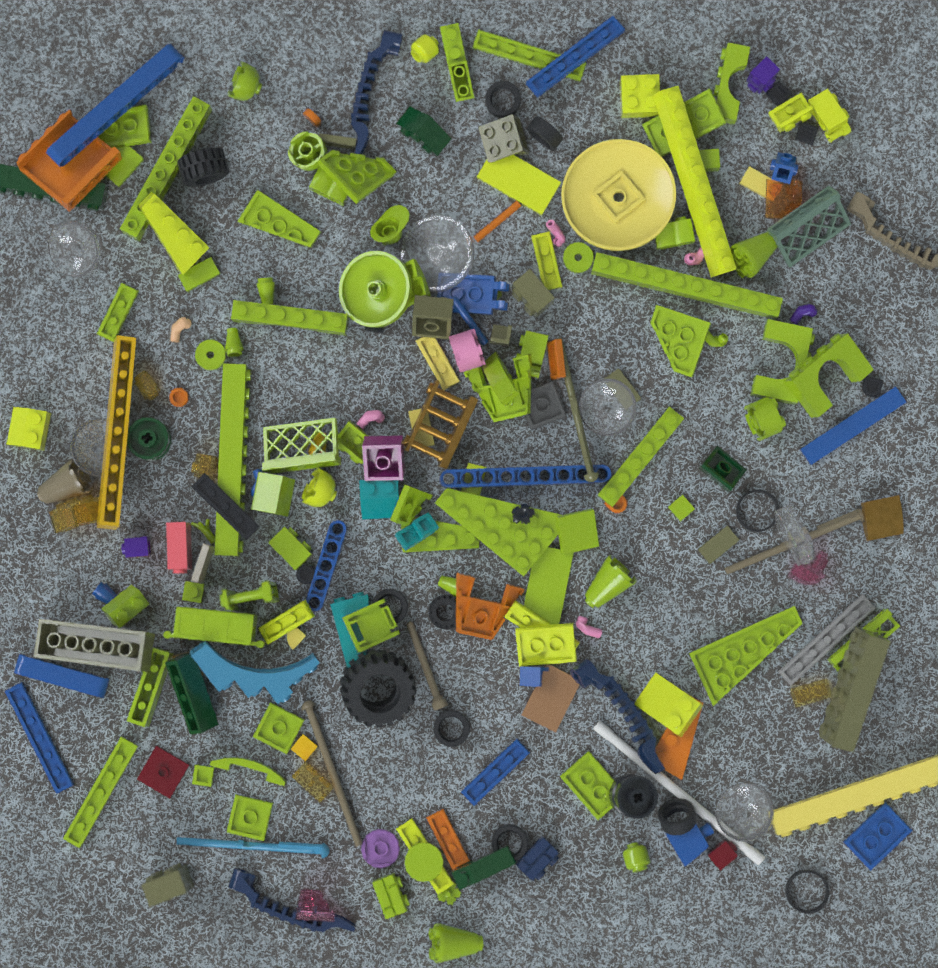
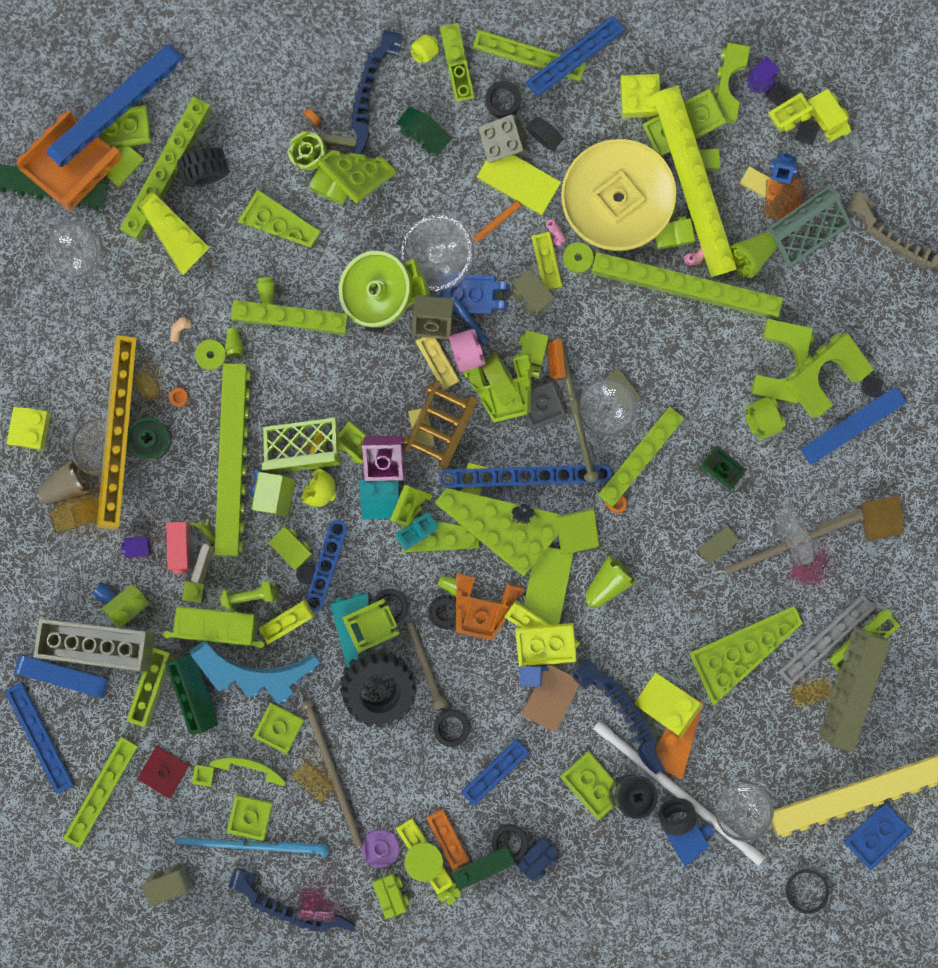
lime tile [97,283,139,342] -> none
lime tile [178,257,220,292] -> none
clear yellow brick [191,454,218,480] -> none
black tile [191,473,260,540] -> none
lime cylinder [228,61,262,101] -> none
light yellow tile [287,627,306,650] -> none
yellow tile [291,734,318,761] -> none
bright pink arm [356,410,385,430] -> none
lime piece [370,205,410,246] -> none
lime cone [429,923,483,963] -> none
olive panel [490,324,512,347] -> none
bright pink arm [575,616,602,638] -> none
lime head [622,842,651,873] -> none
lime plate [650,305,711,377] -> none
lime tile [668,494,695,522] -> none
lime arm [705,332,729,347] -> none
dark red brick [706,839,738,871] -> none
black tyre [736,489,779,532] -> none
dark purple arm [789,304,817,325] -> none

